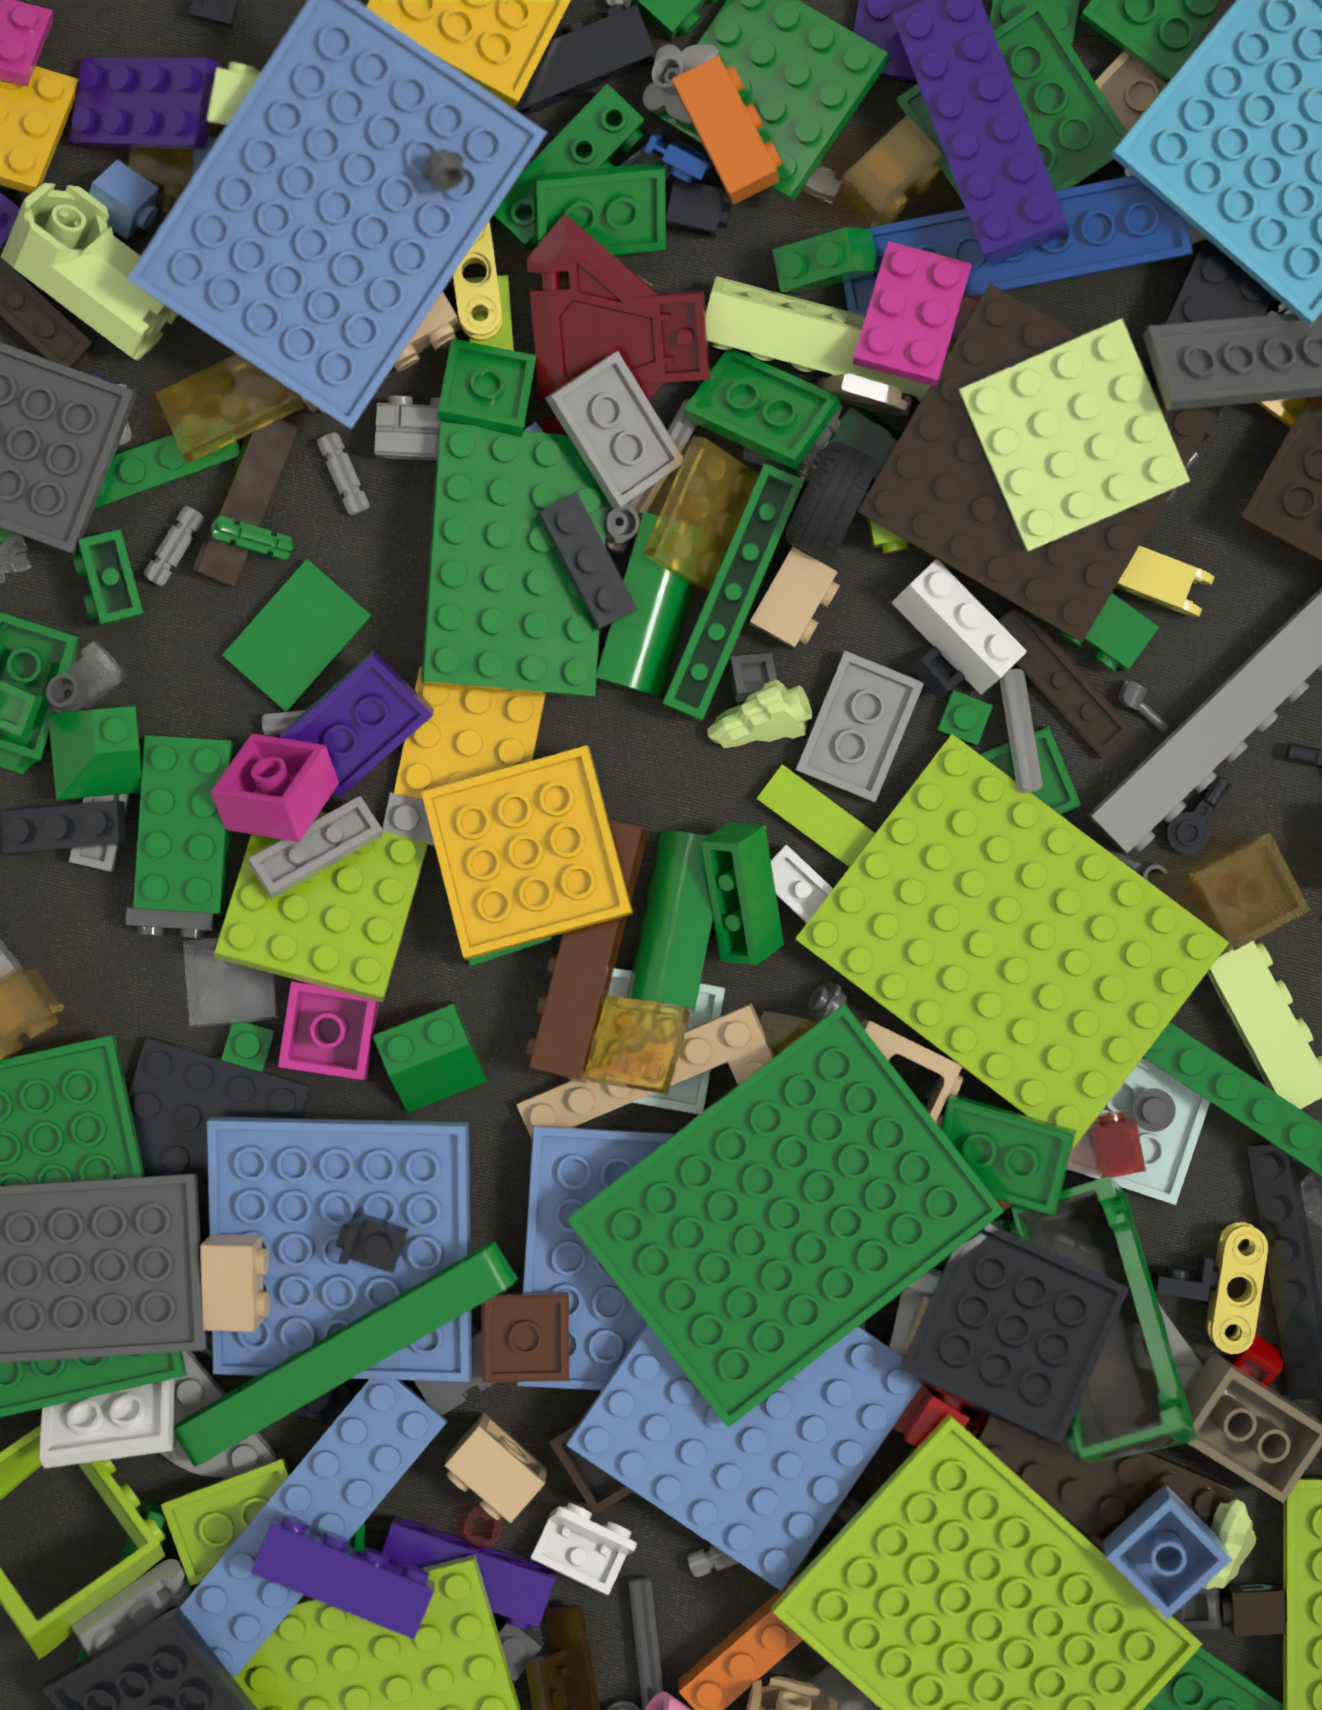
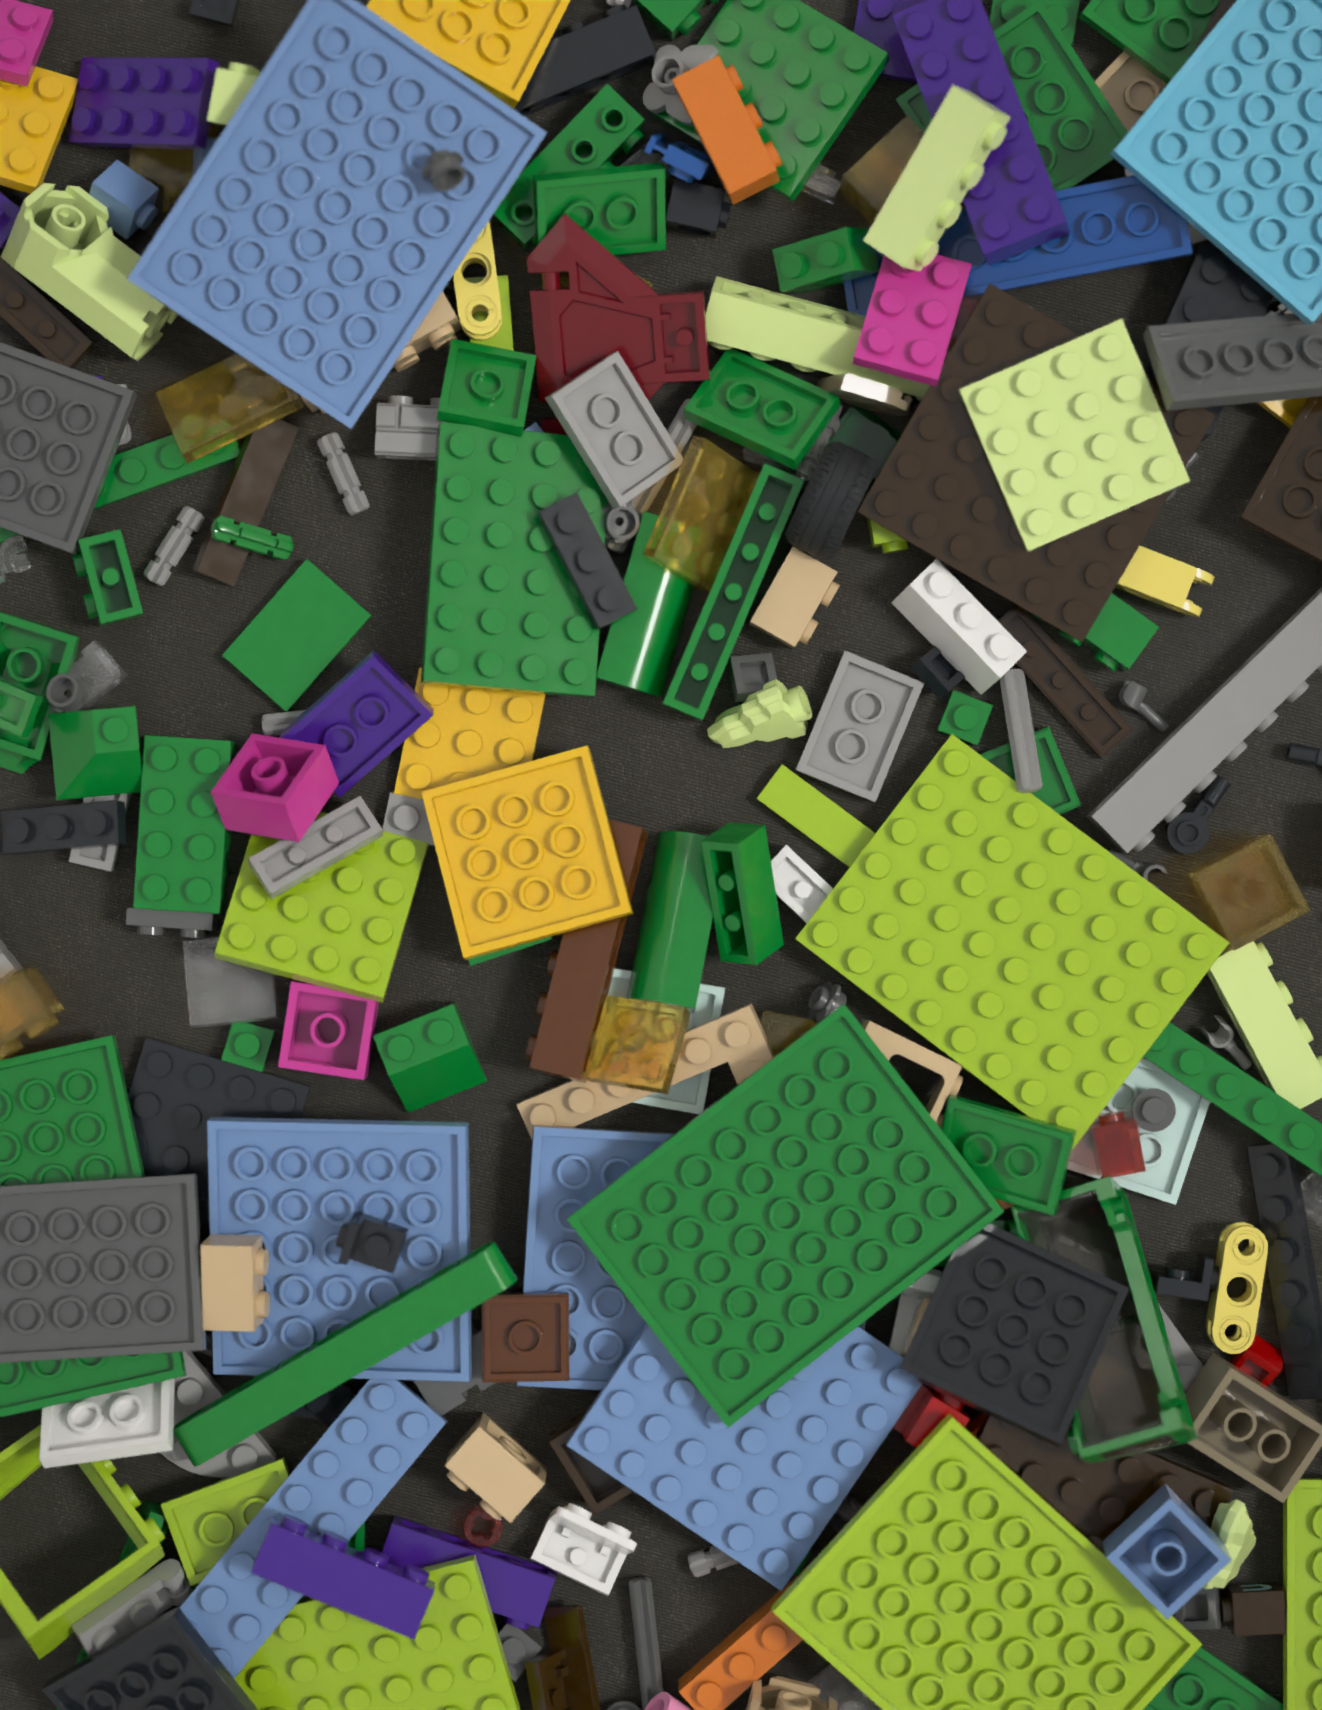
none -> yellowish green brick [863,85,1010,272]
none -> light grey hand [1201,1015,1252,1070]

